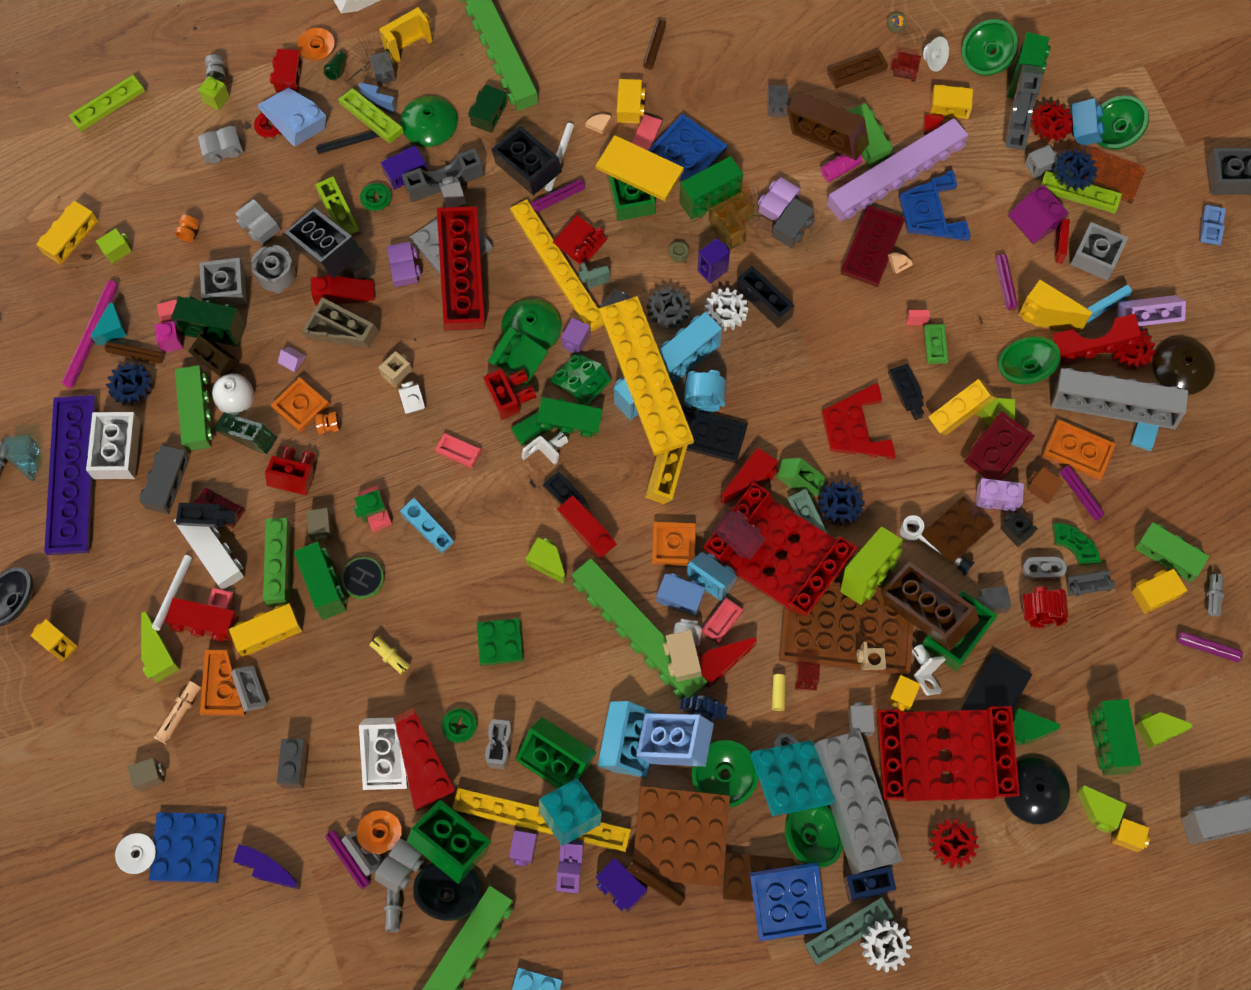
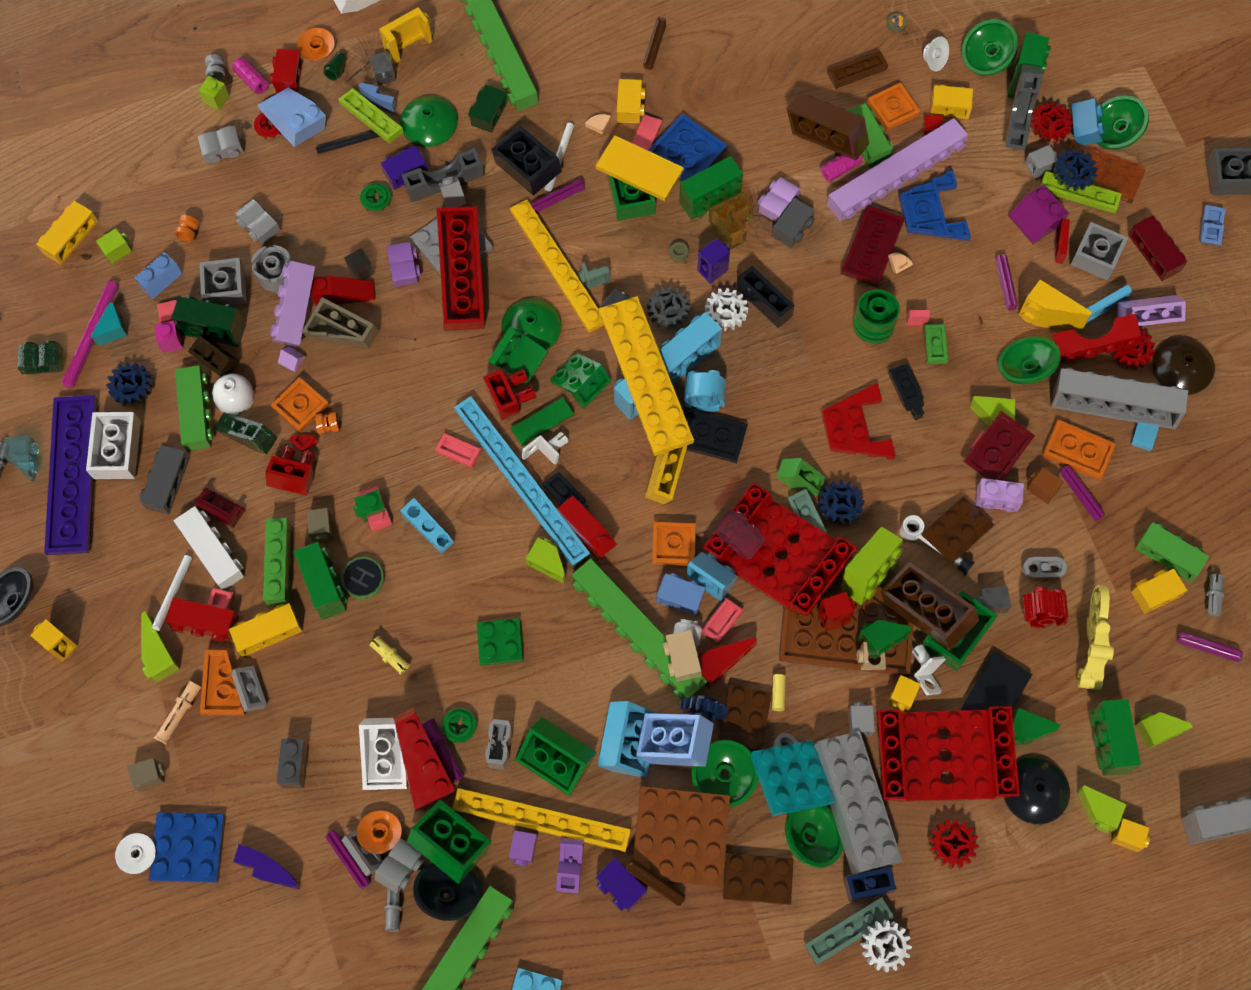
lime plate [68,75,145,132] -> none
reddish brown axle [105,341,164,364] -> none
black hinge [175,502,238,528] -> none
black brick [284,207,363,279] -> none
lime slope [314,176,360,235] -> none
tan brick [378,351,412,388] -> none
white bracket [398,381,425,414] -> none
green brick [536,397,603,438] -> none
teal brick [539,778,602,846] -> none
red hinge [552,214,608,266] -> none
medium lavender brick [561,318,591,354] -> none
red slope [720,448,778,504] -> none
blue plate [749,862,827,941] -> none
flat silver brick [767,85,788,117] -> none
clear red brick [795,662,820,691] -> none
clear red brick [891,52,921,83] -> none
yellow brick [929,379,996,436] -> none
pearl dark grey brick [1001,511,1038,547] -> none
green tile [1052,523,1101,564] -> none
dark grey hinge [1068,570,1115,596] -> none
none -> clear green brick [17,341,63,375]
none -> medium blue brick [135,252,182,299]
none -> dark pink axle [232,57,269,94]
none -> lavender brick [270,261,315,347]
none -> red tile [289,435,319,454]
none -> magenta pin [422,718,465,783]
none -> medium azure plate [454,396,590,568]
none -> reddish brown plate [719,684,772,753]
none -> red brick [817,592,856,632]
none -> green wheel [853,289,900,344]
none -> green slope [858,620,912,659]
none -> orange plate [867,82,921,131]
none -> light yellow piece [1077,585,1114,690]
none -> dark red brick [1128,215,1187,281]

